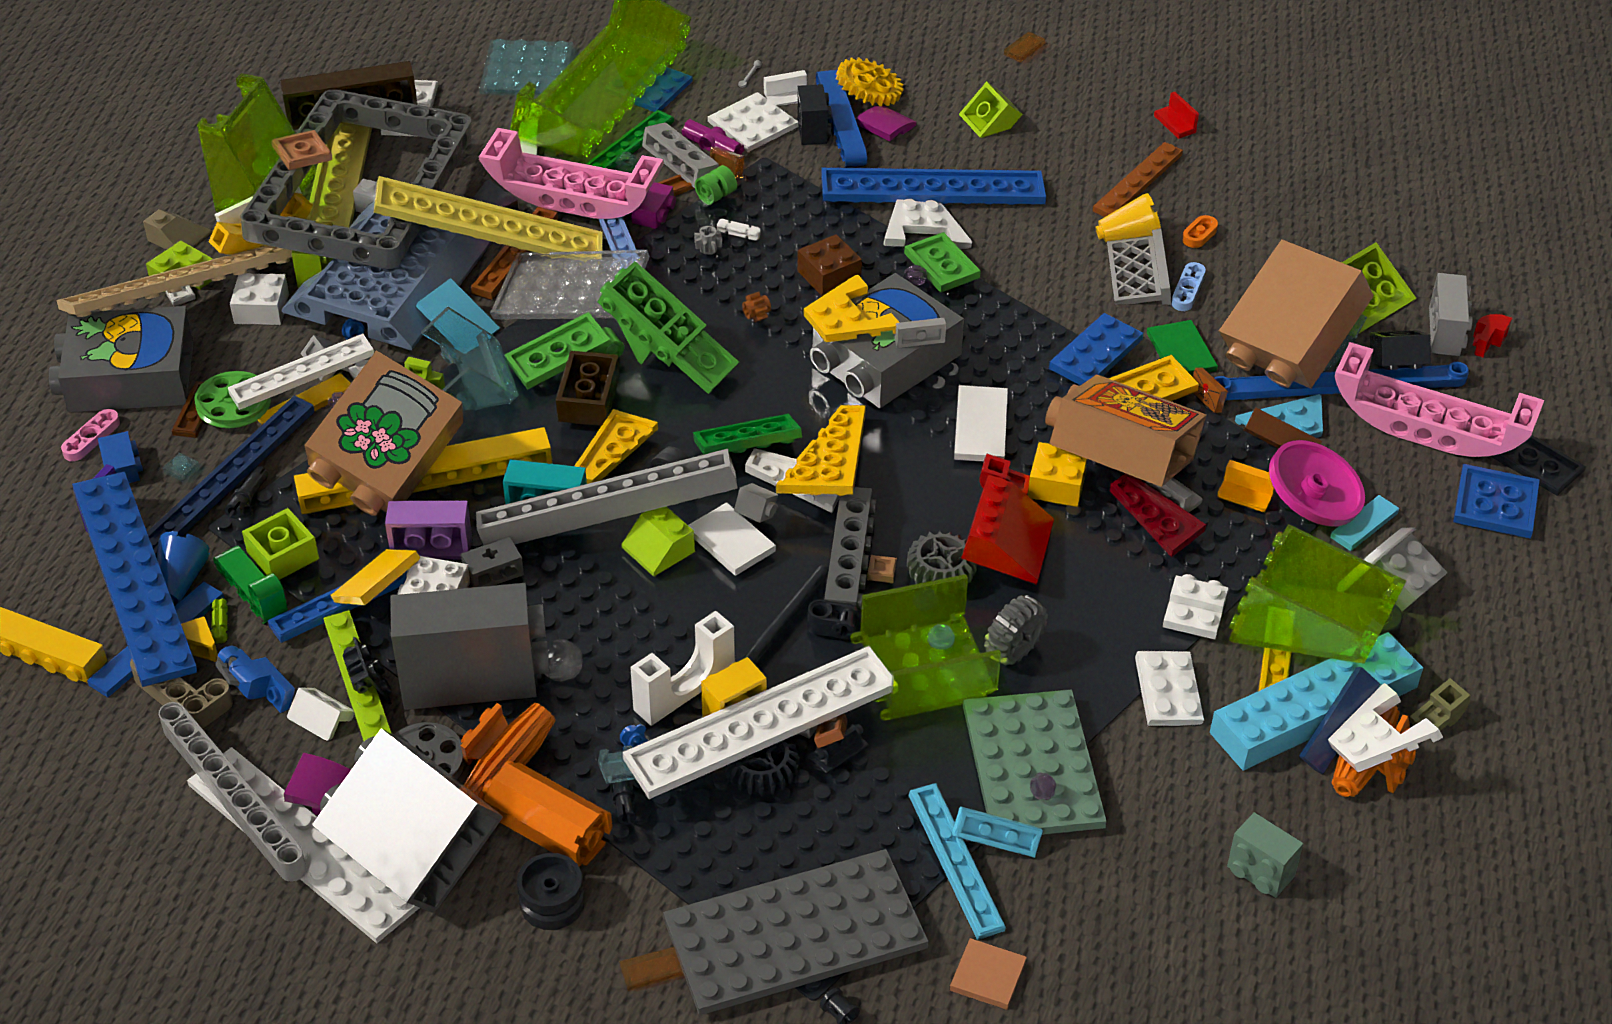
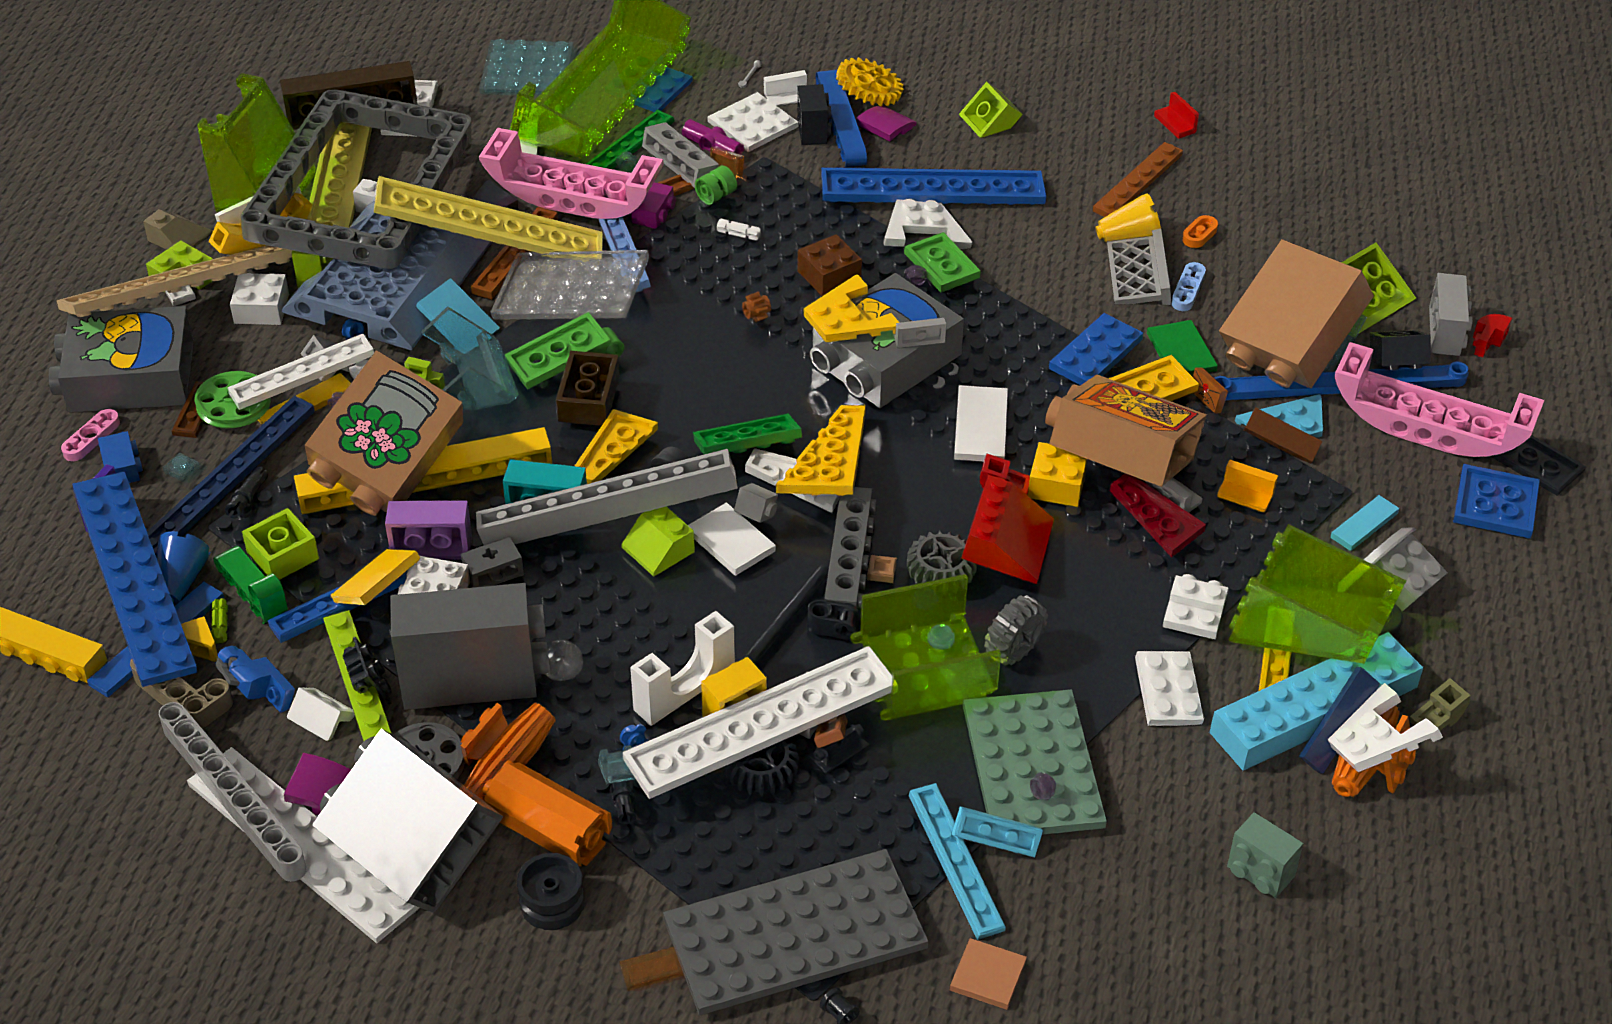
nougat tile [272,130,332,170] -> none
bright green wedge [597,261,739,394] -> none
light grey gear [694,226,722,254] -> none
clear orange tile [1004,32,1045,63] -> none
dark pink dish [1269,440,1365,526] -> none

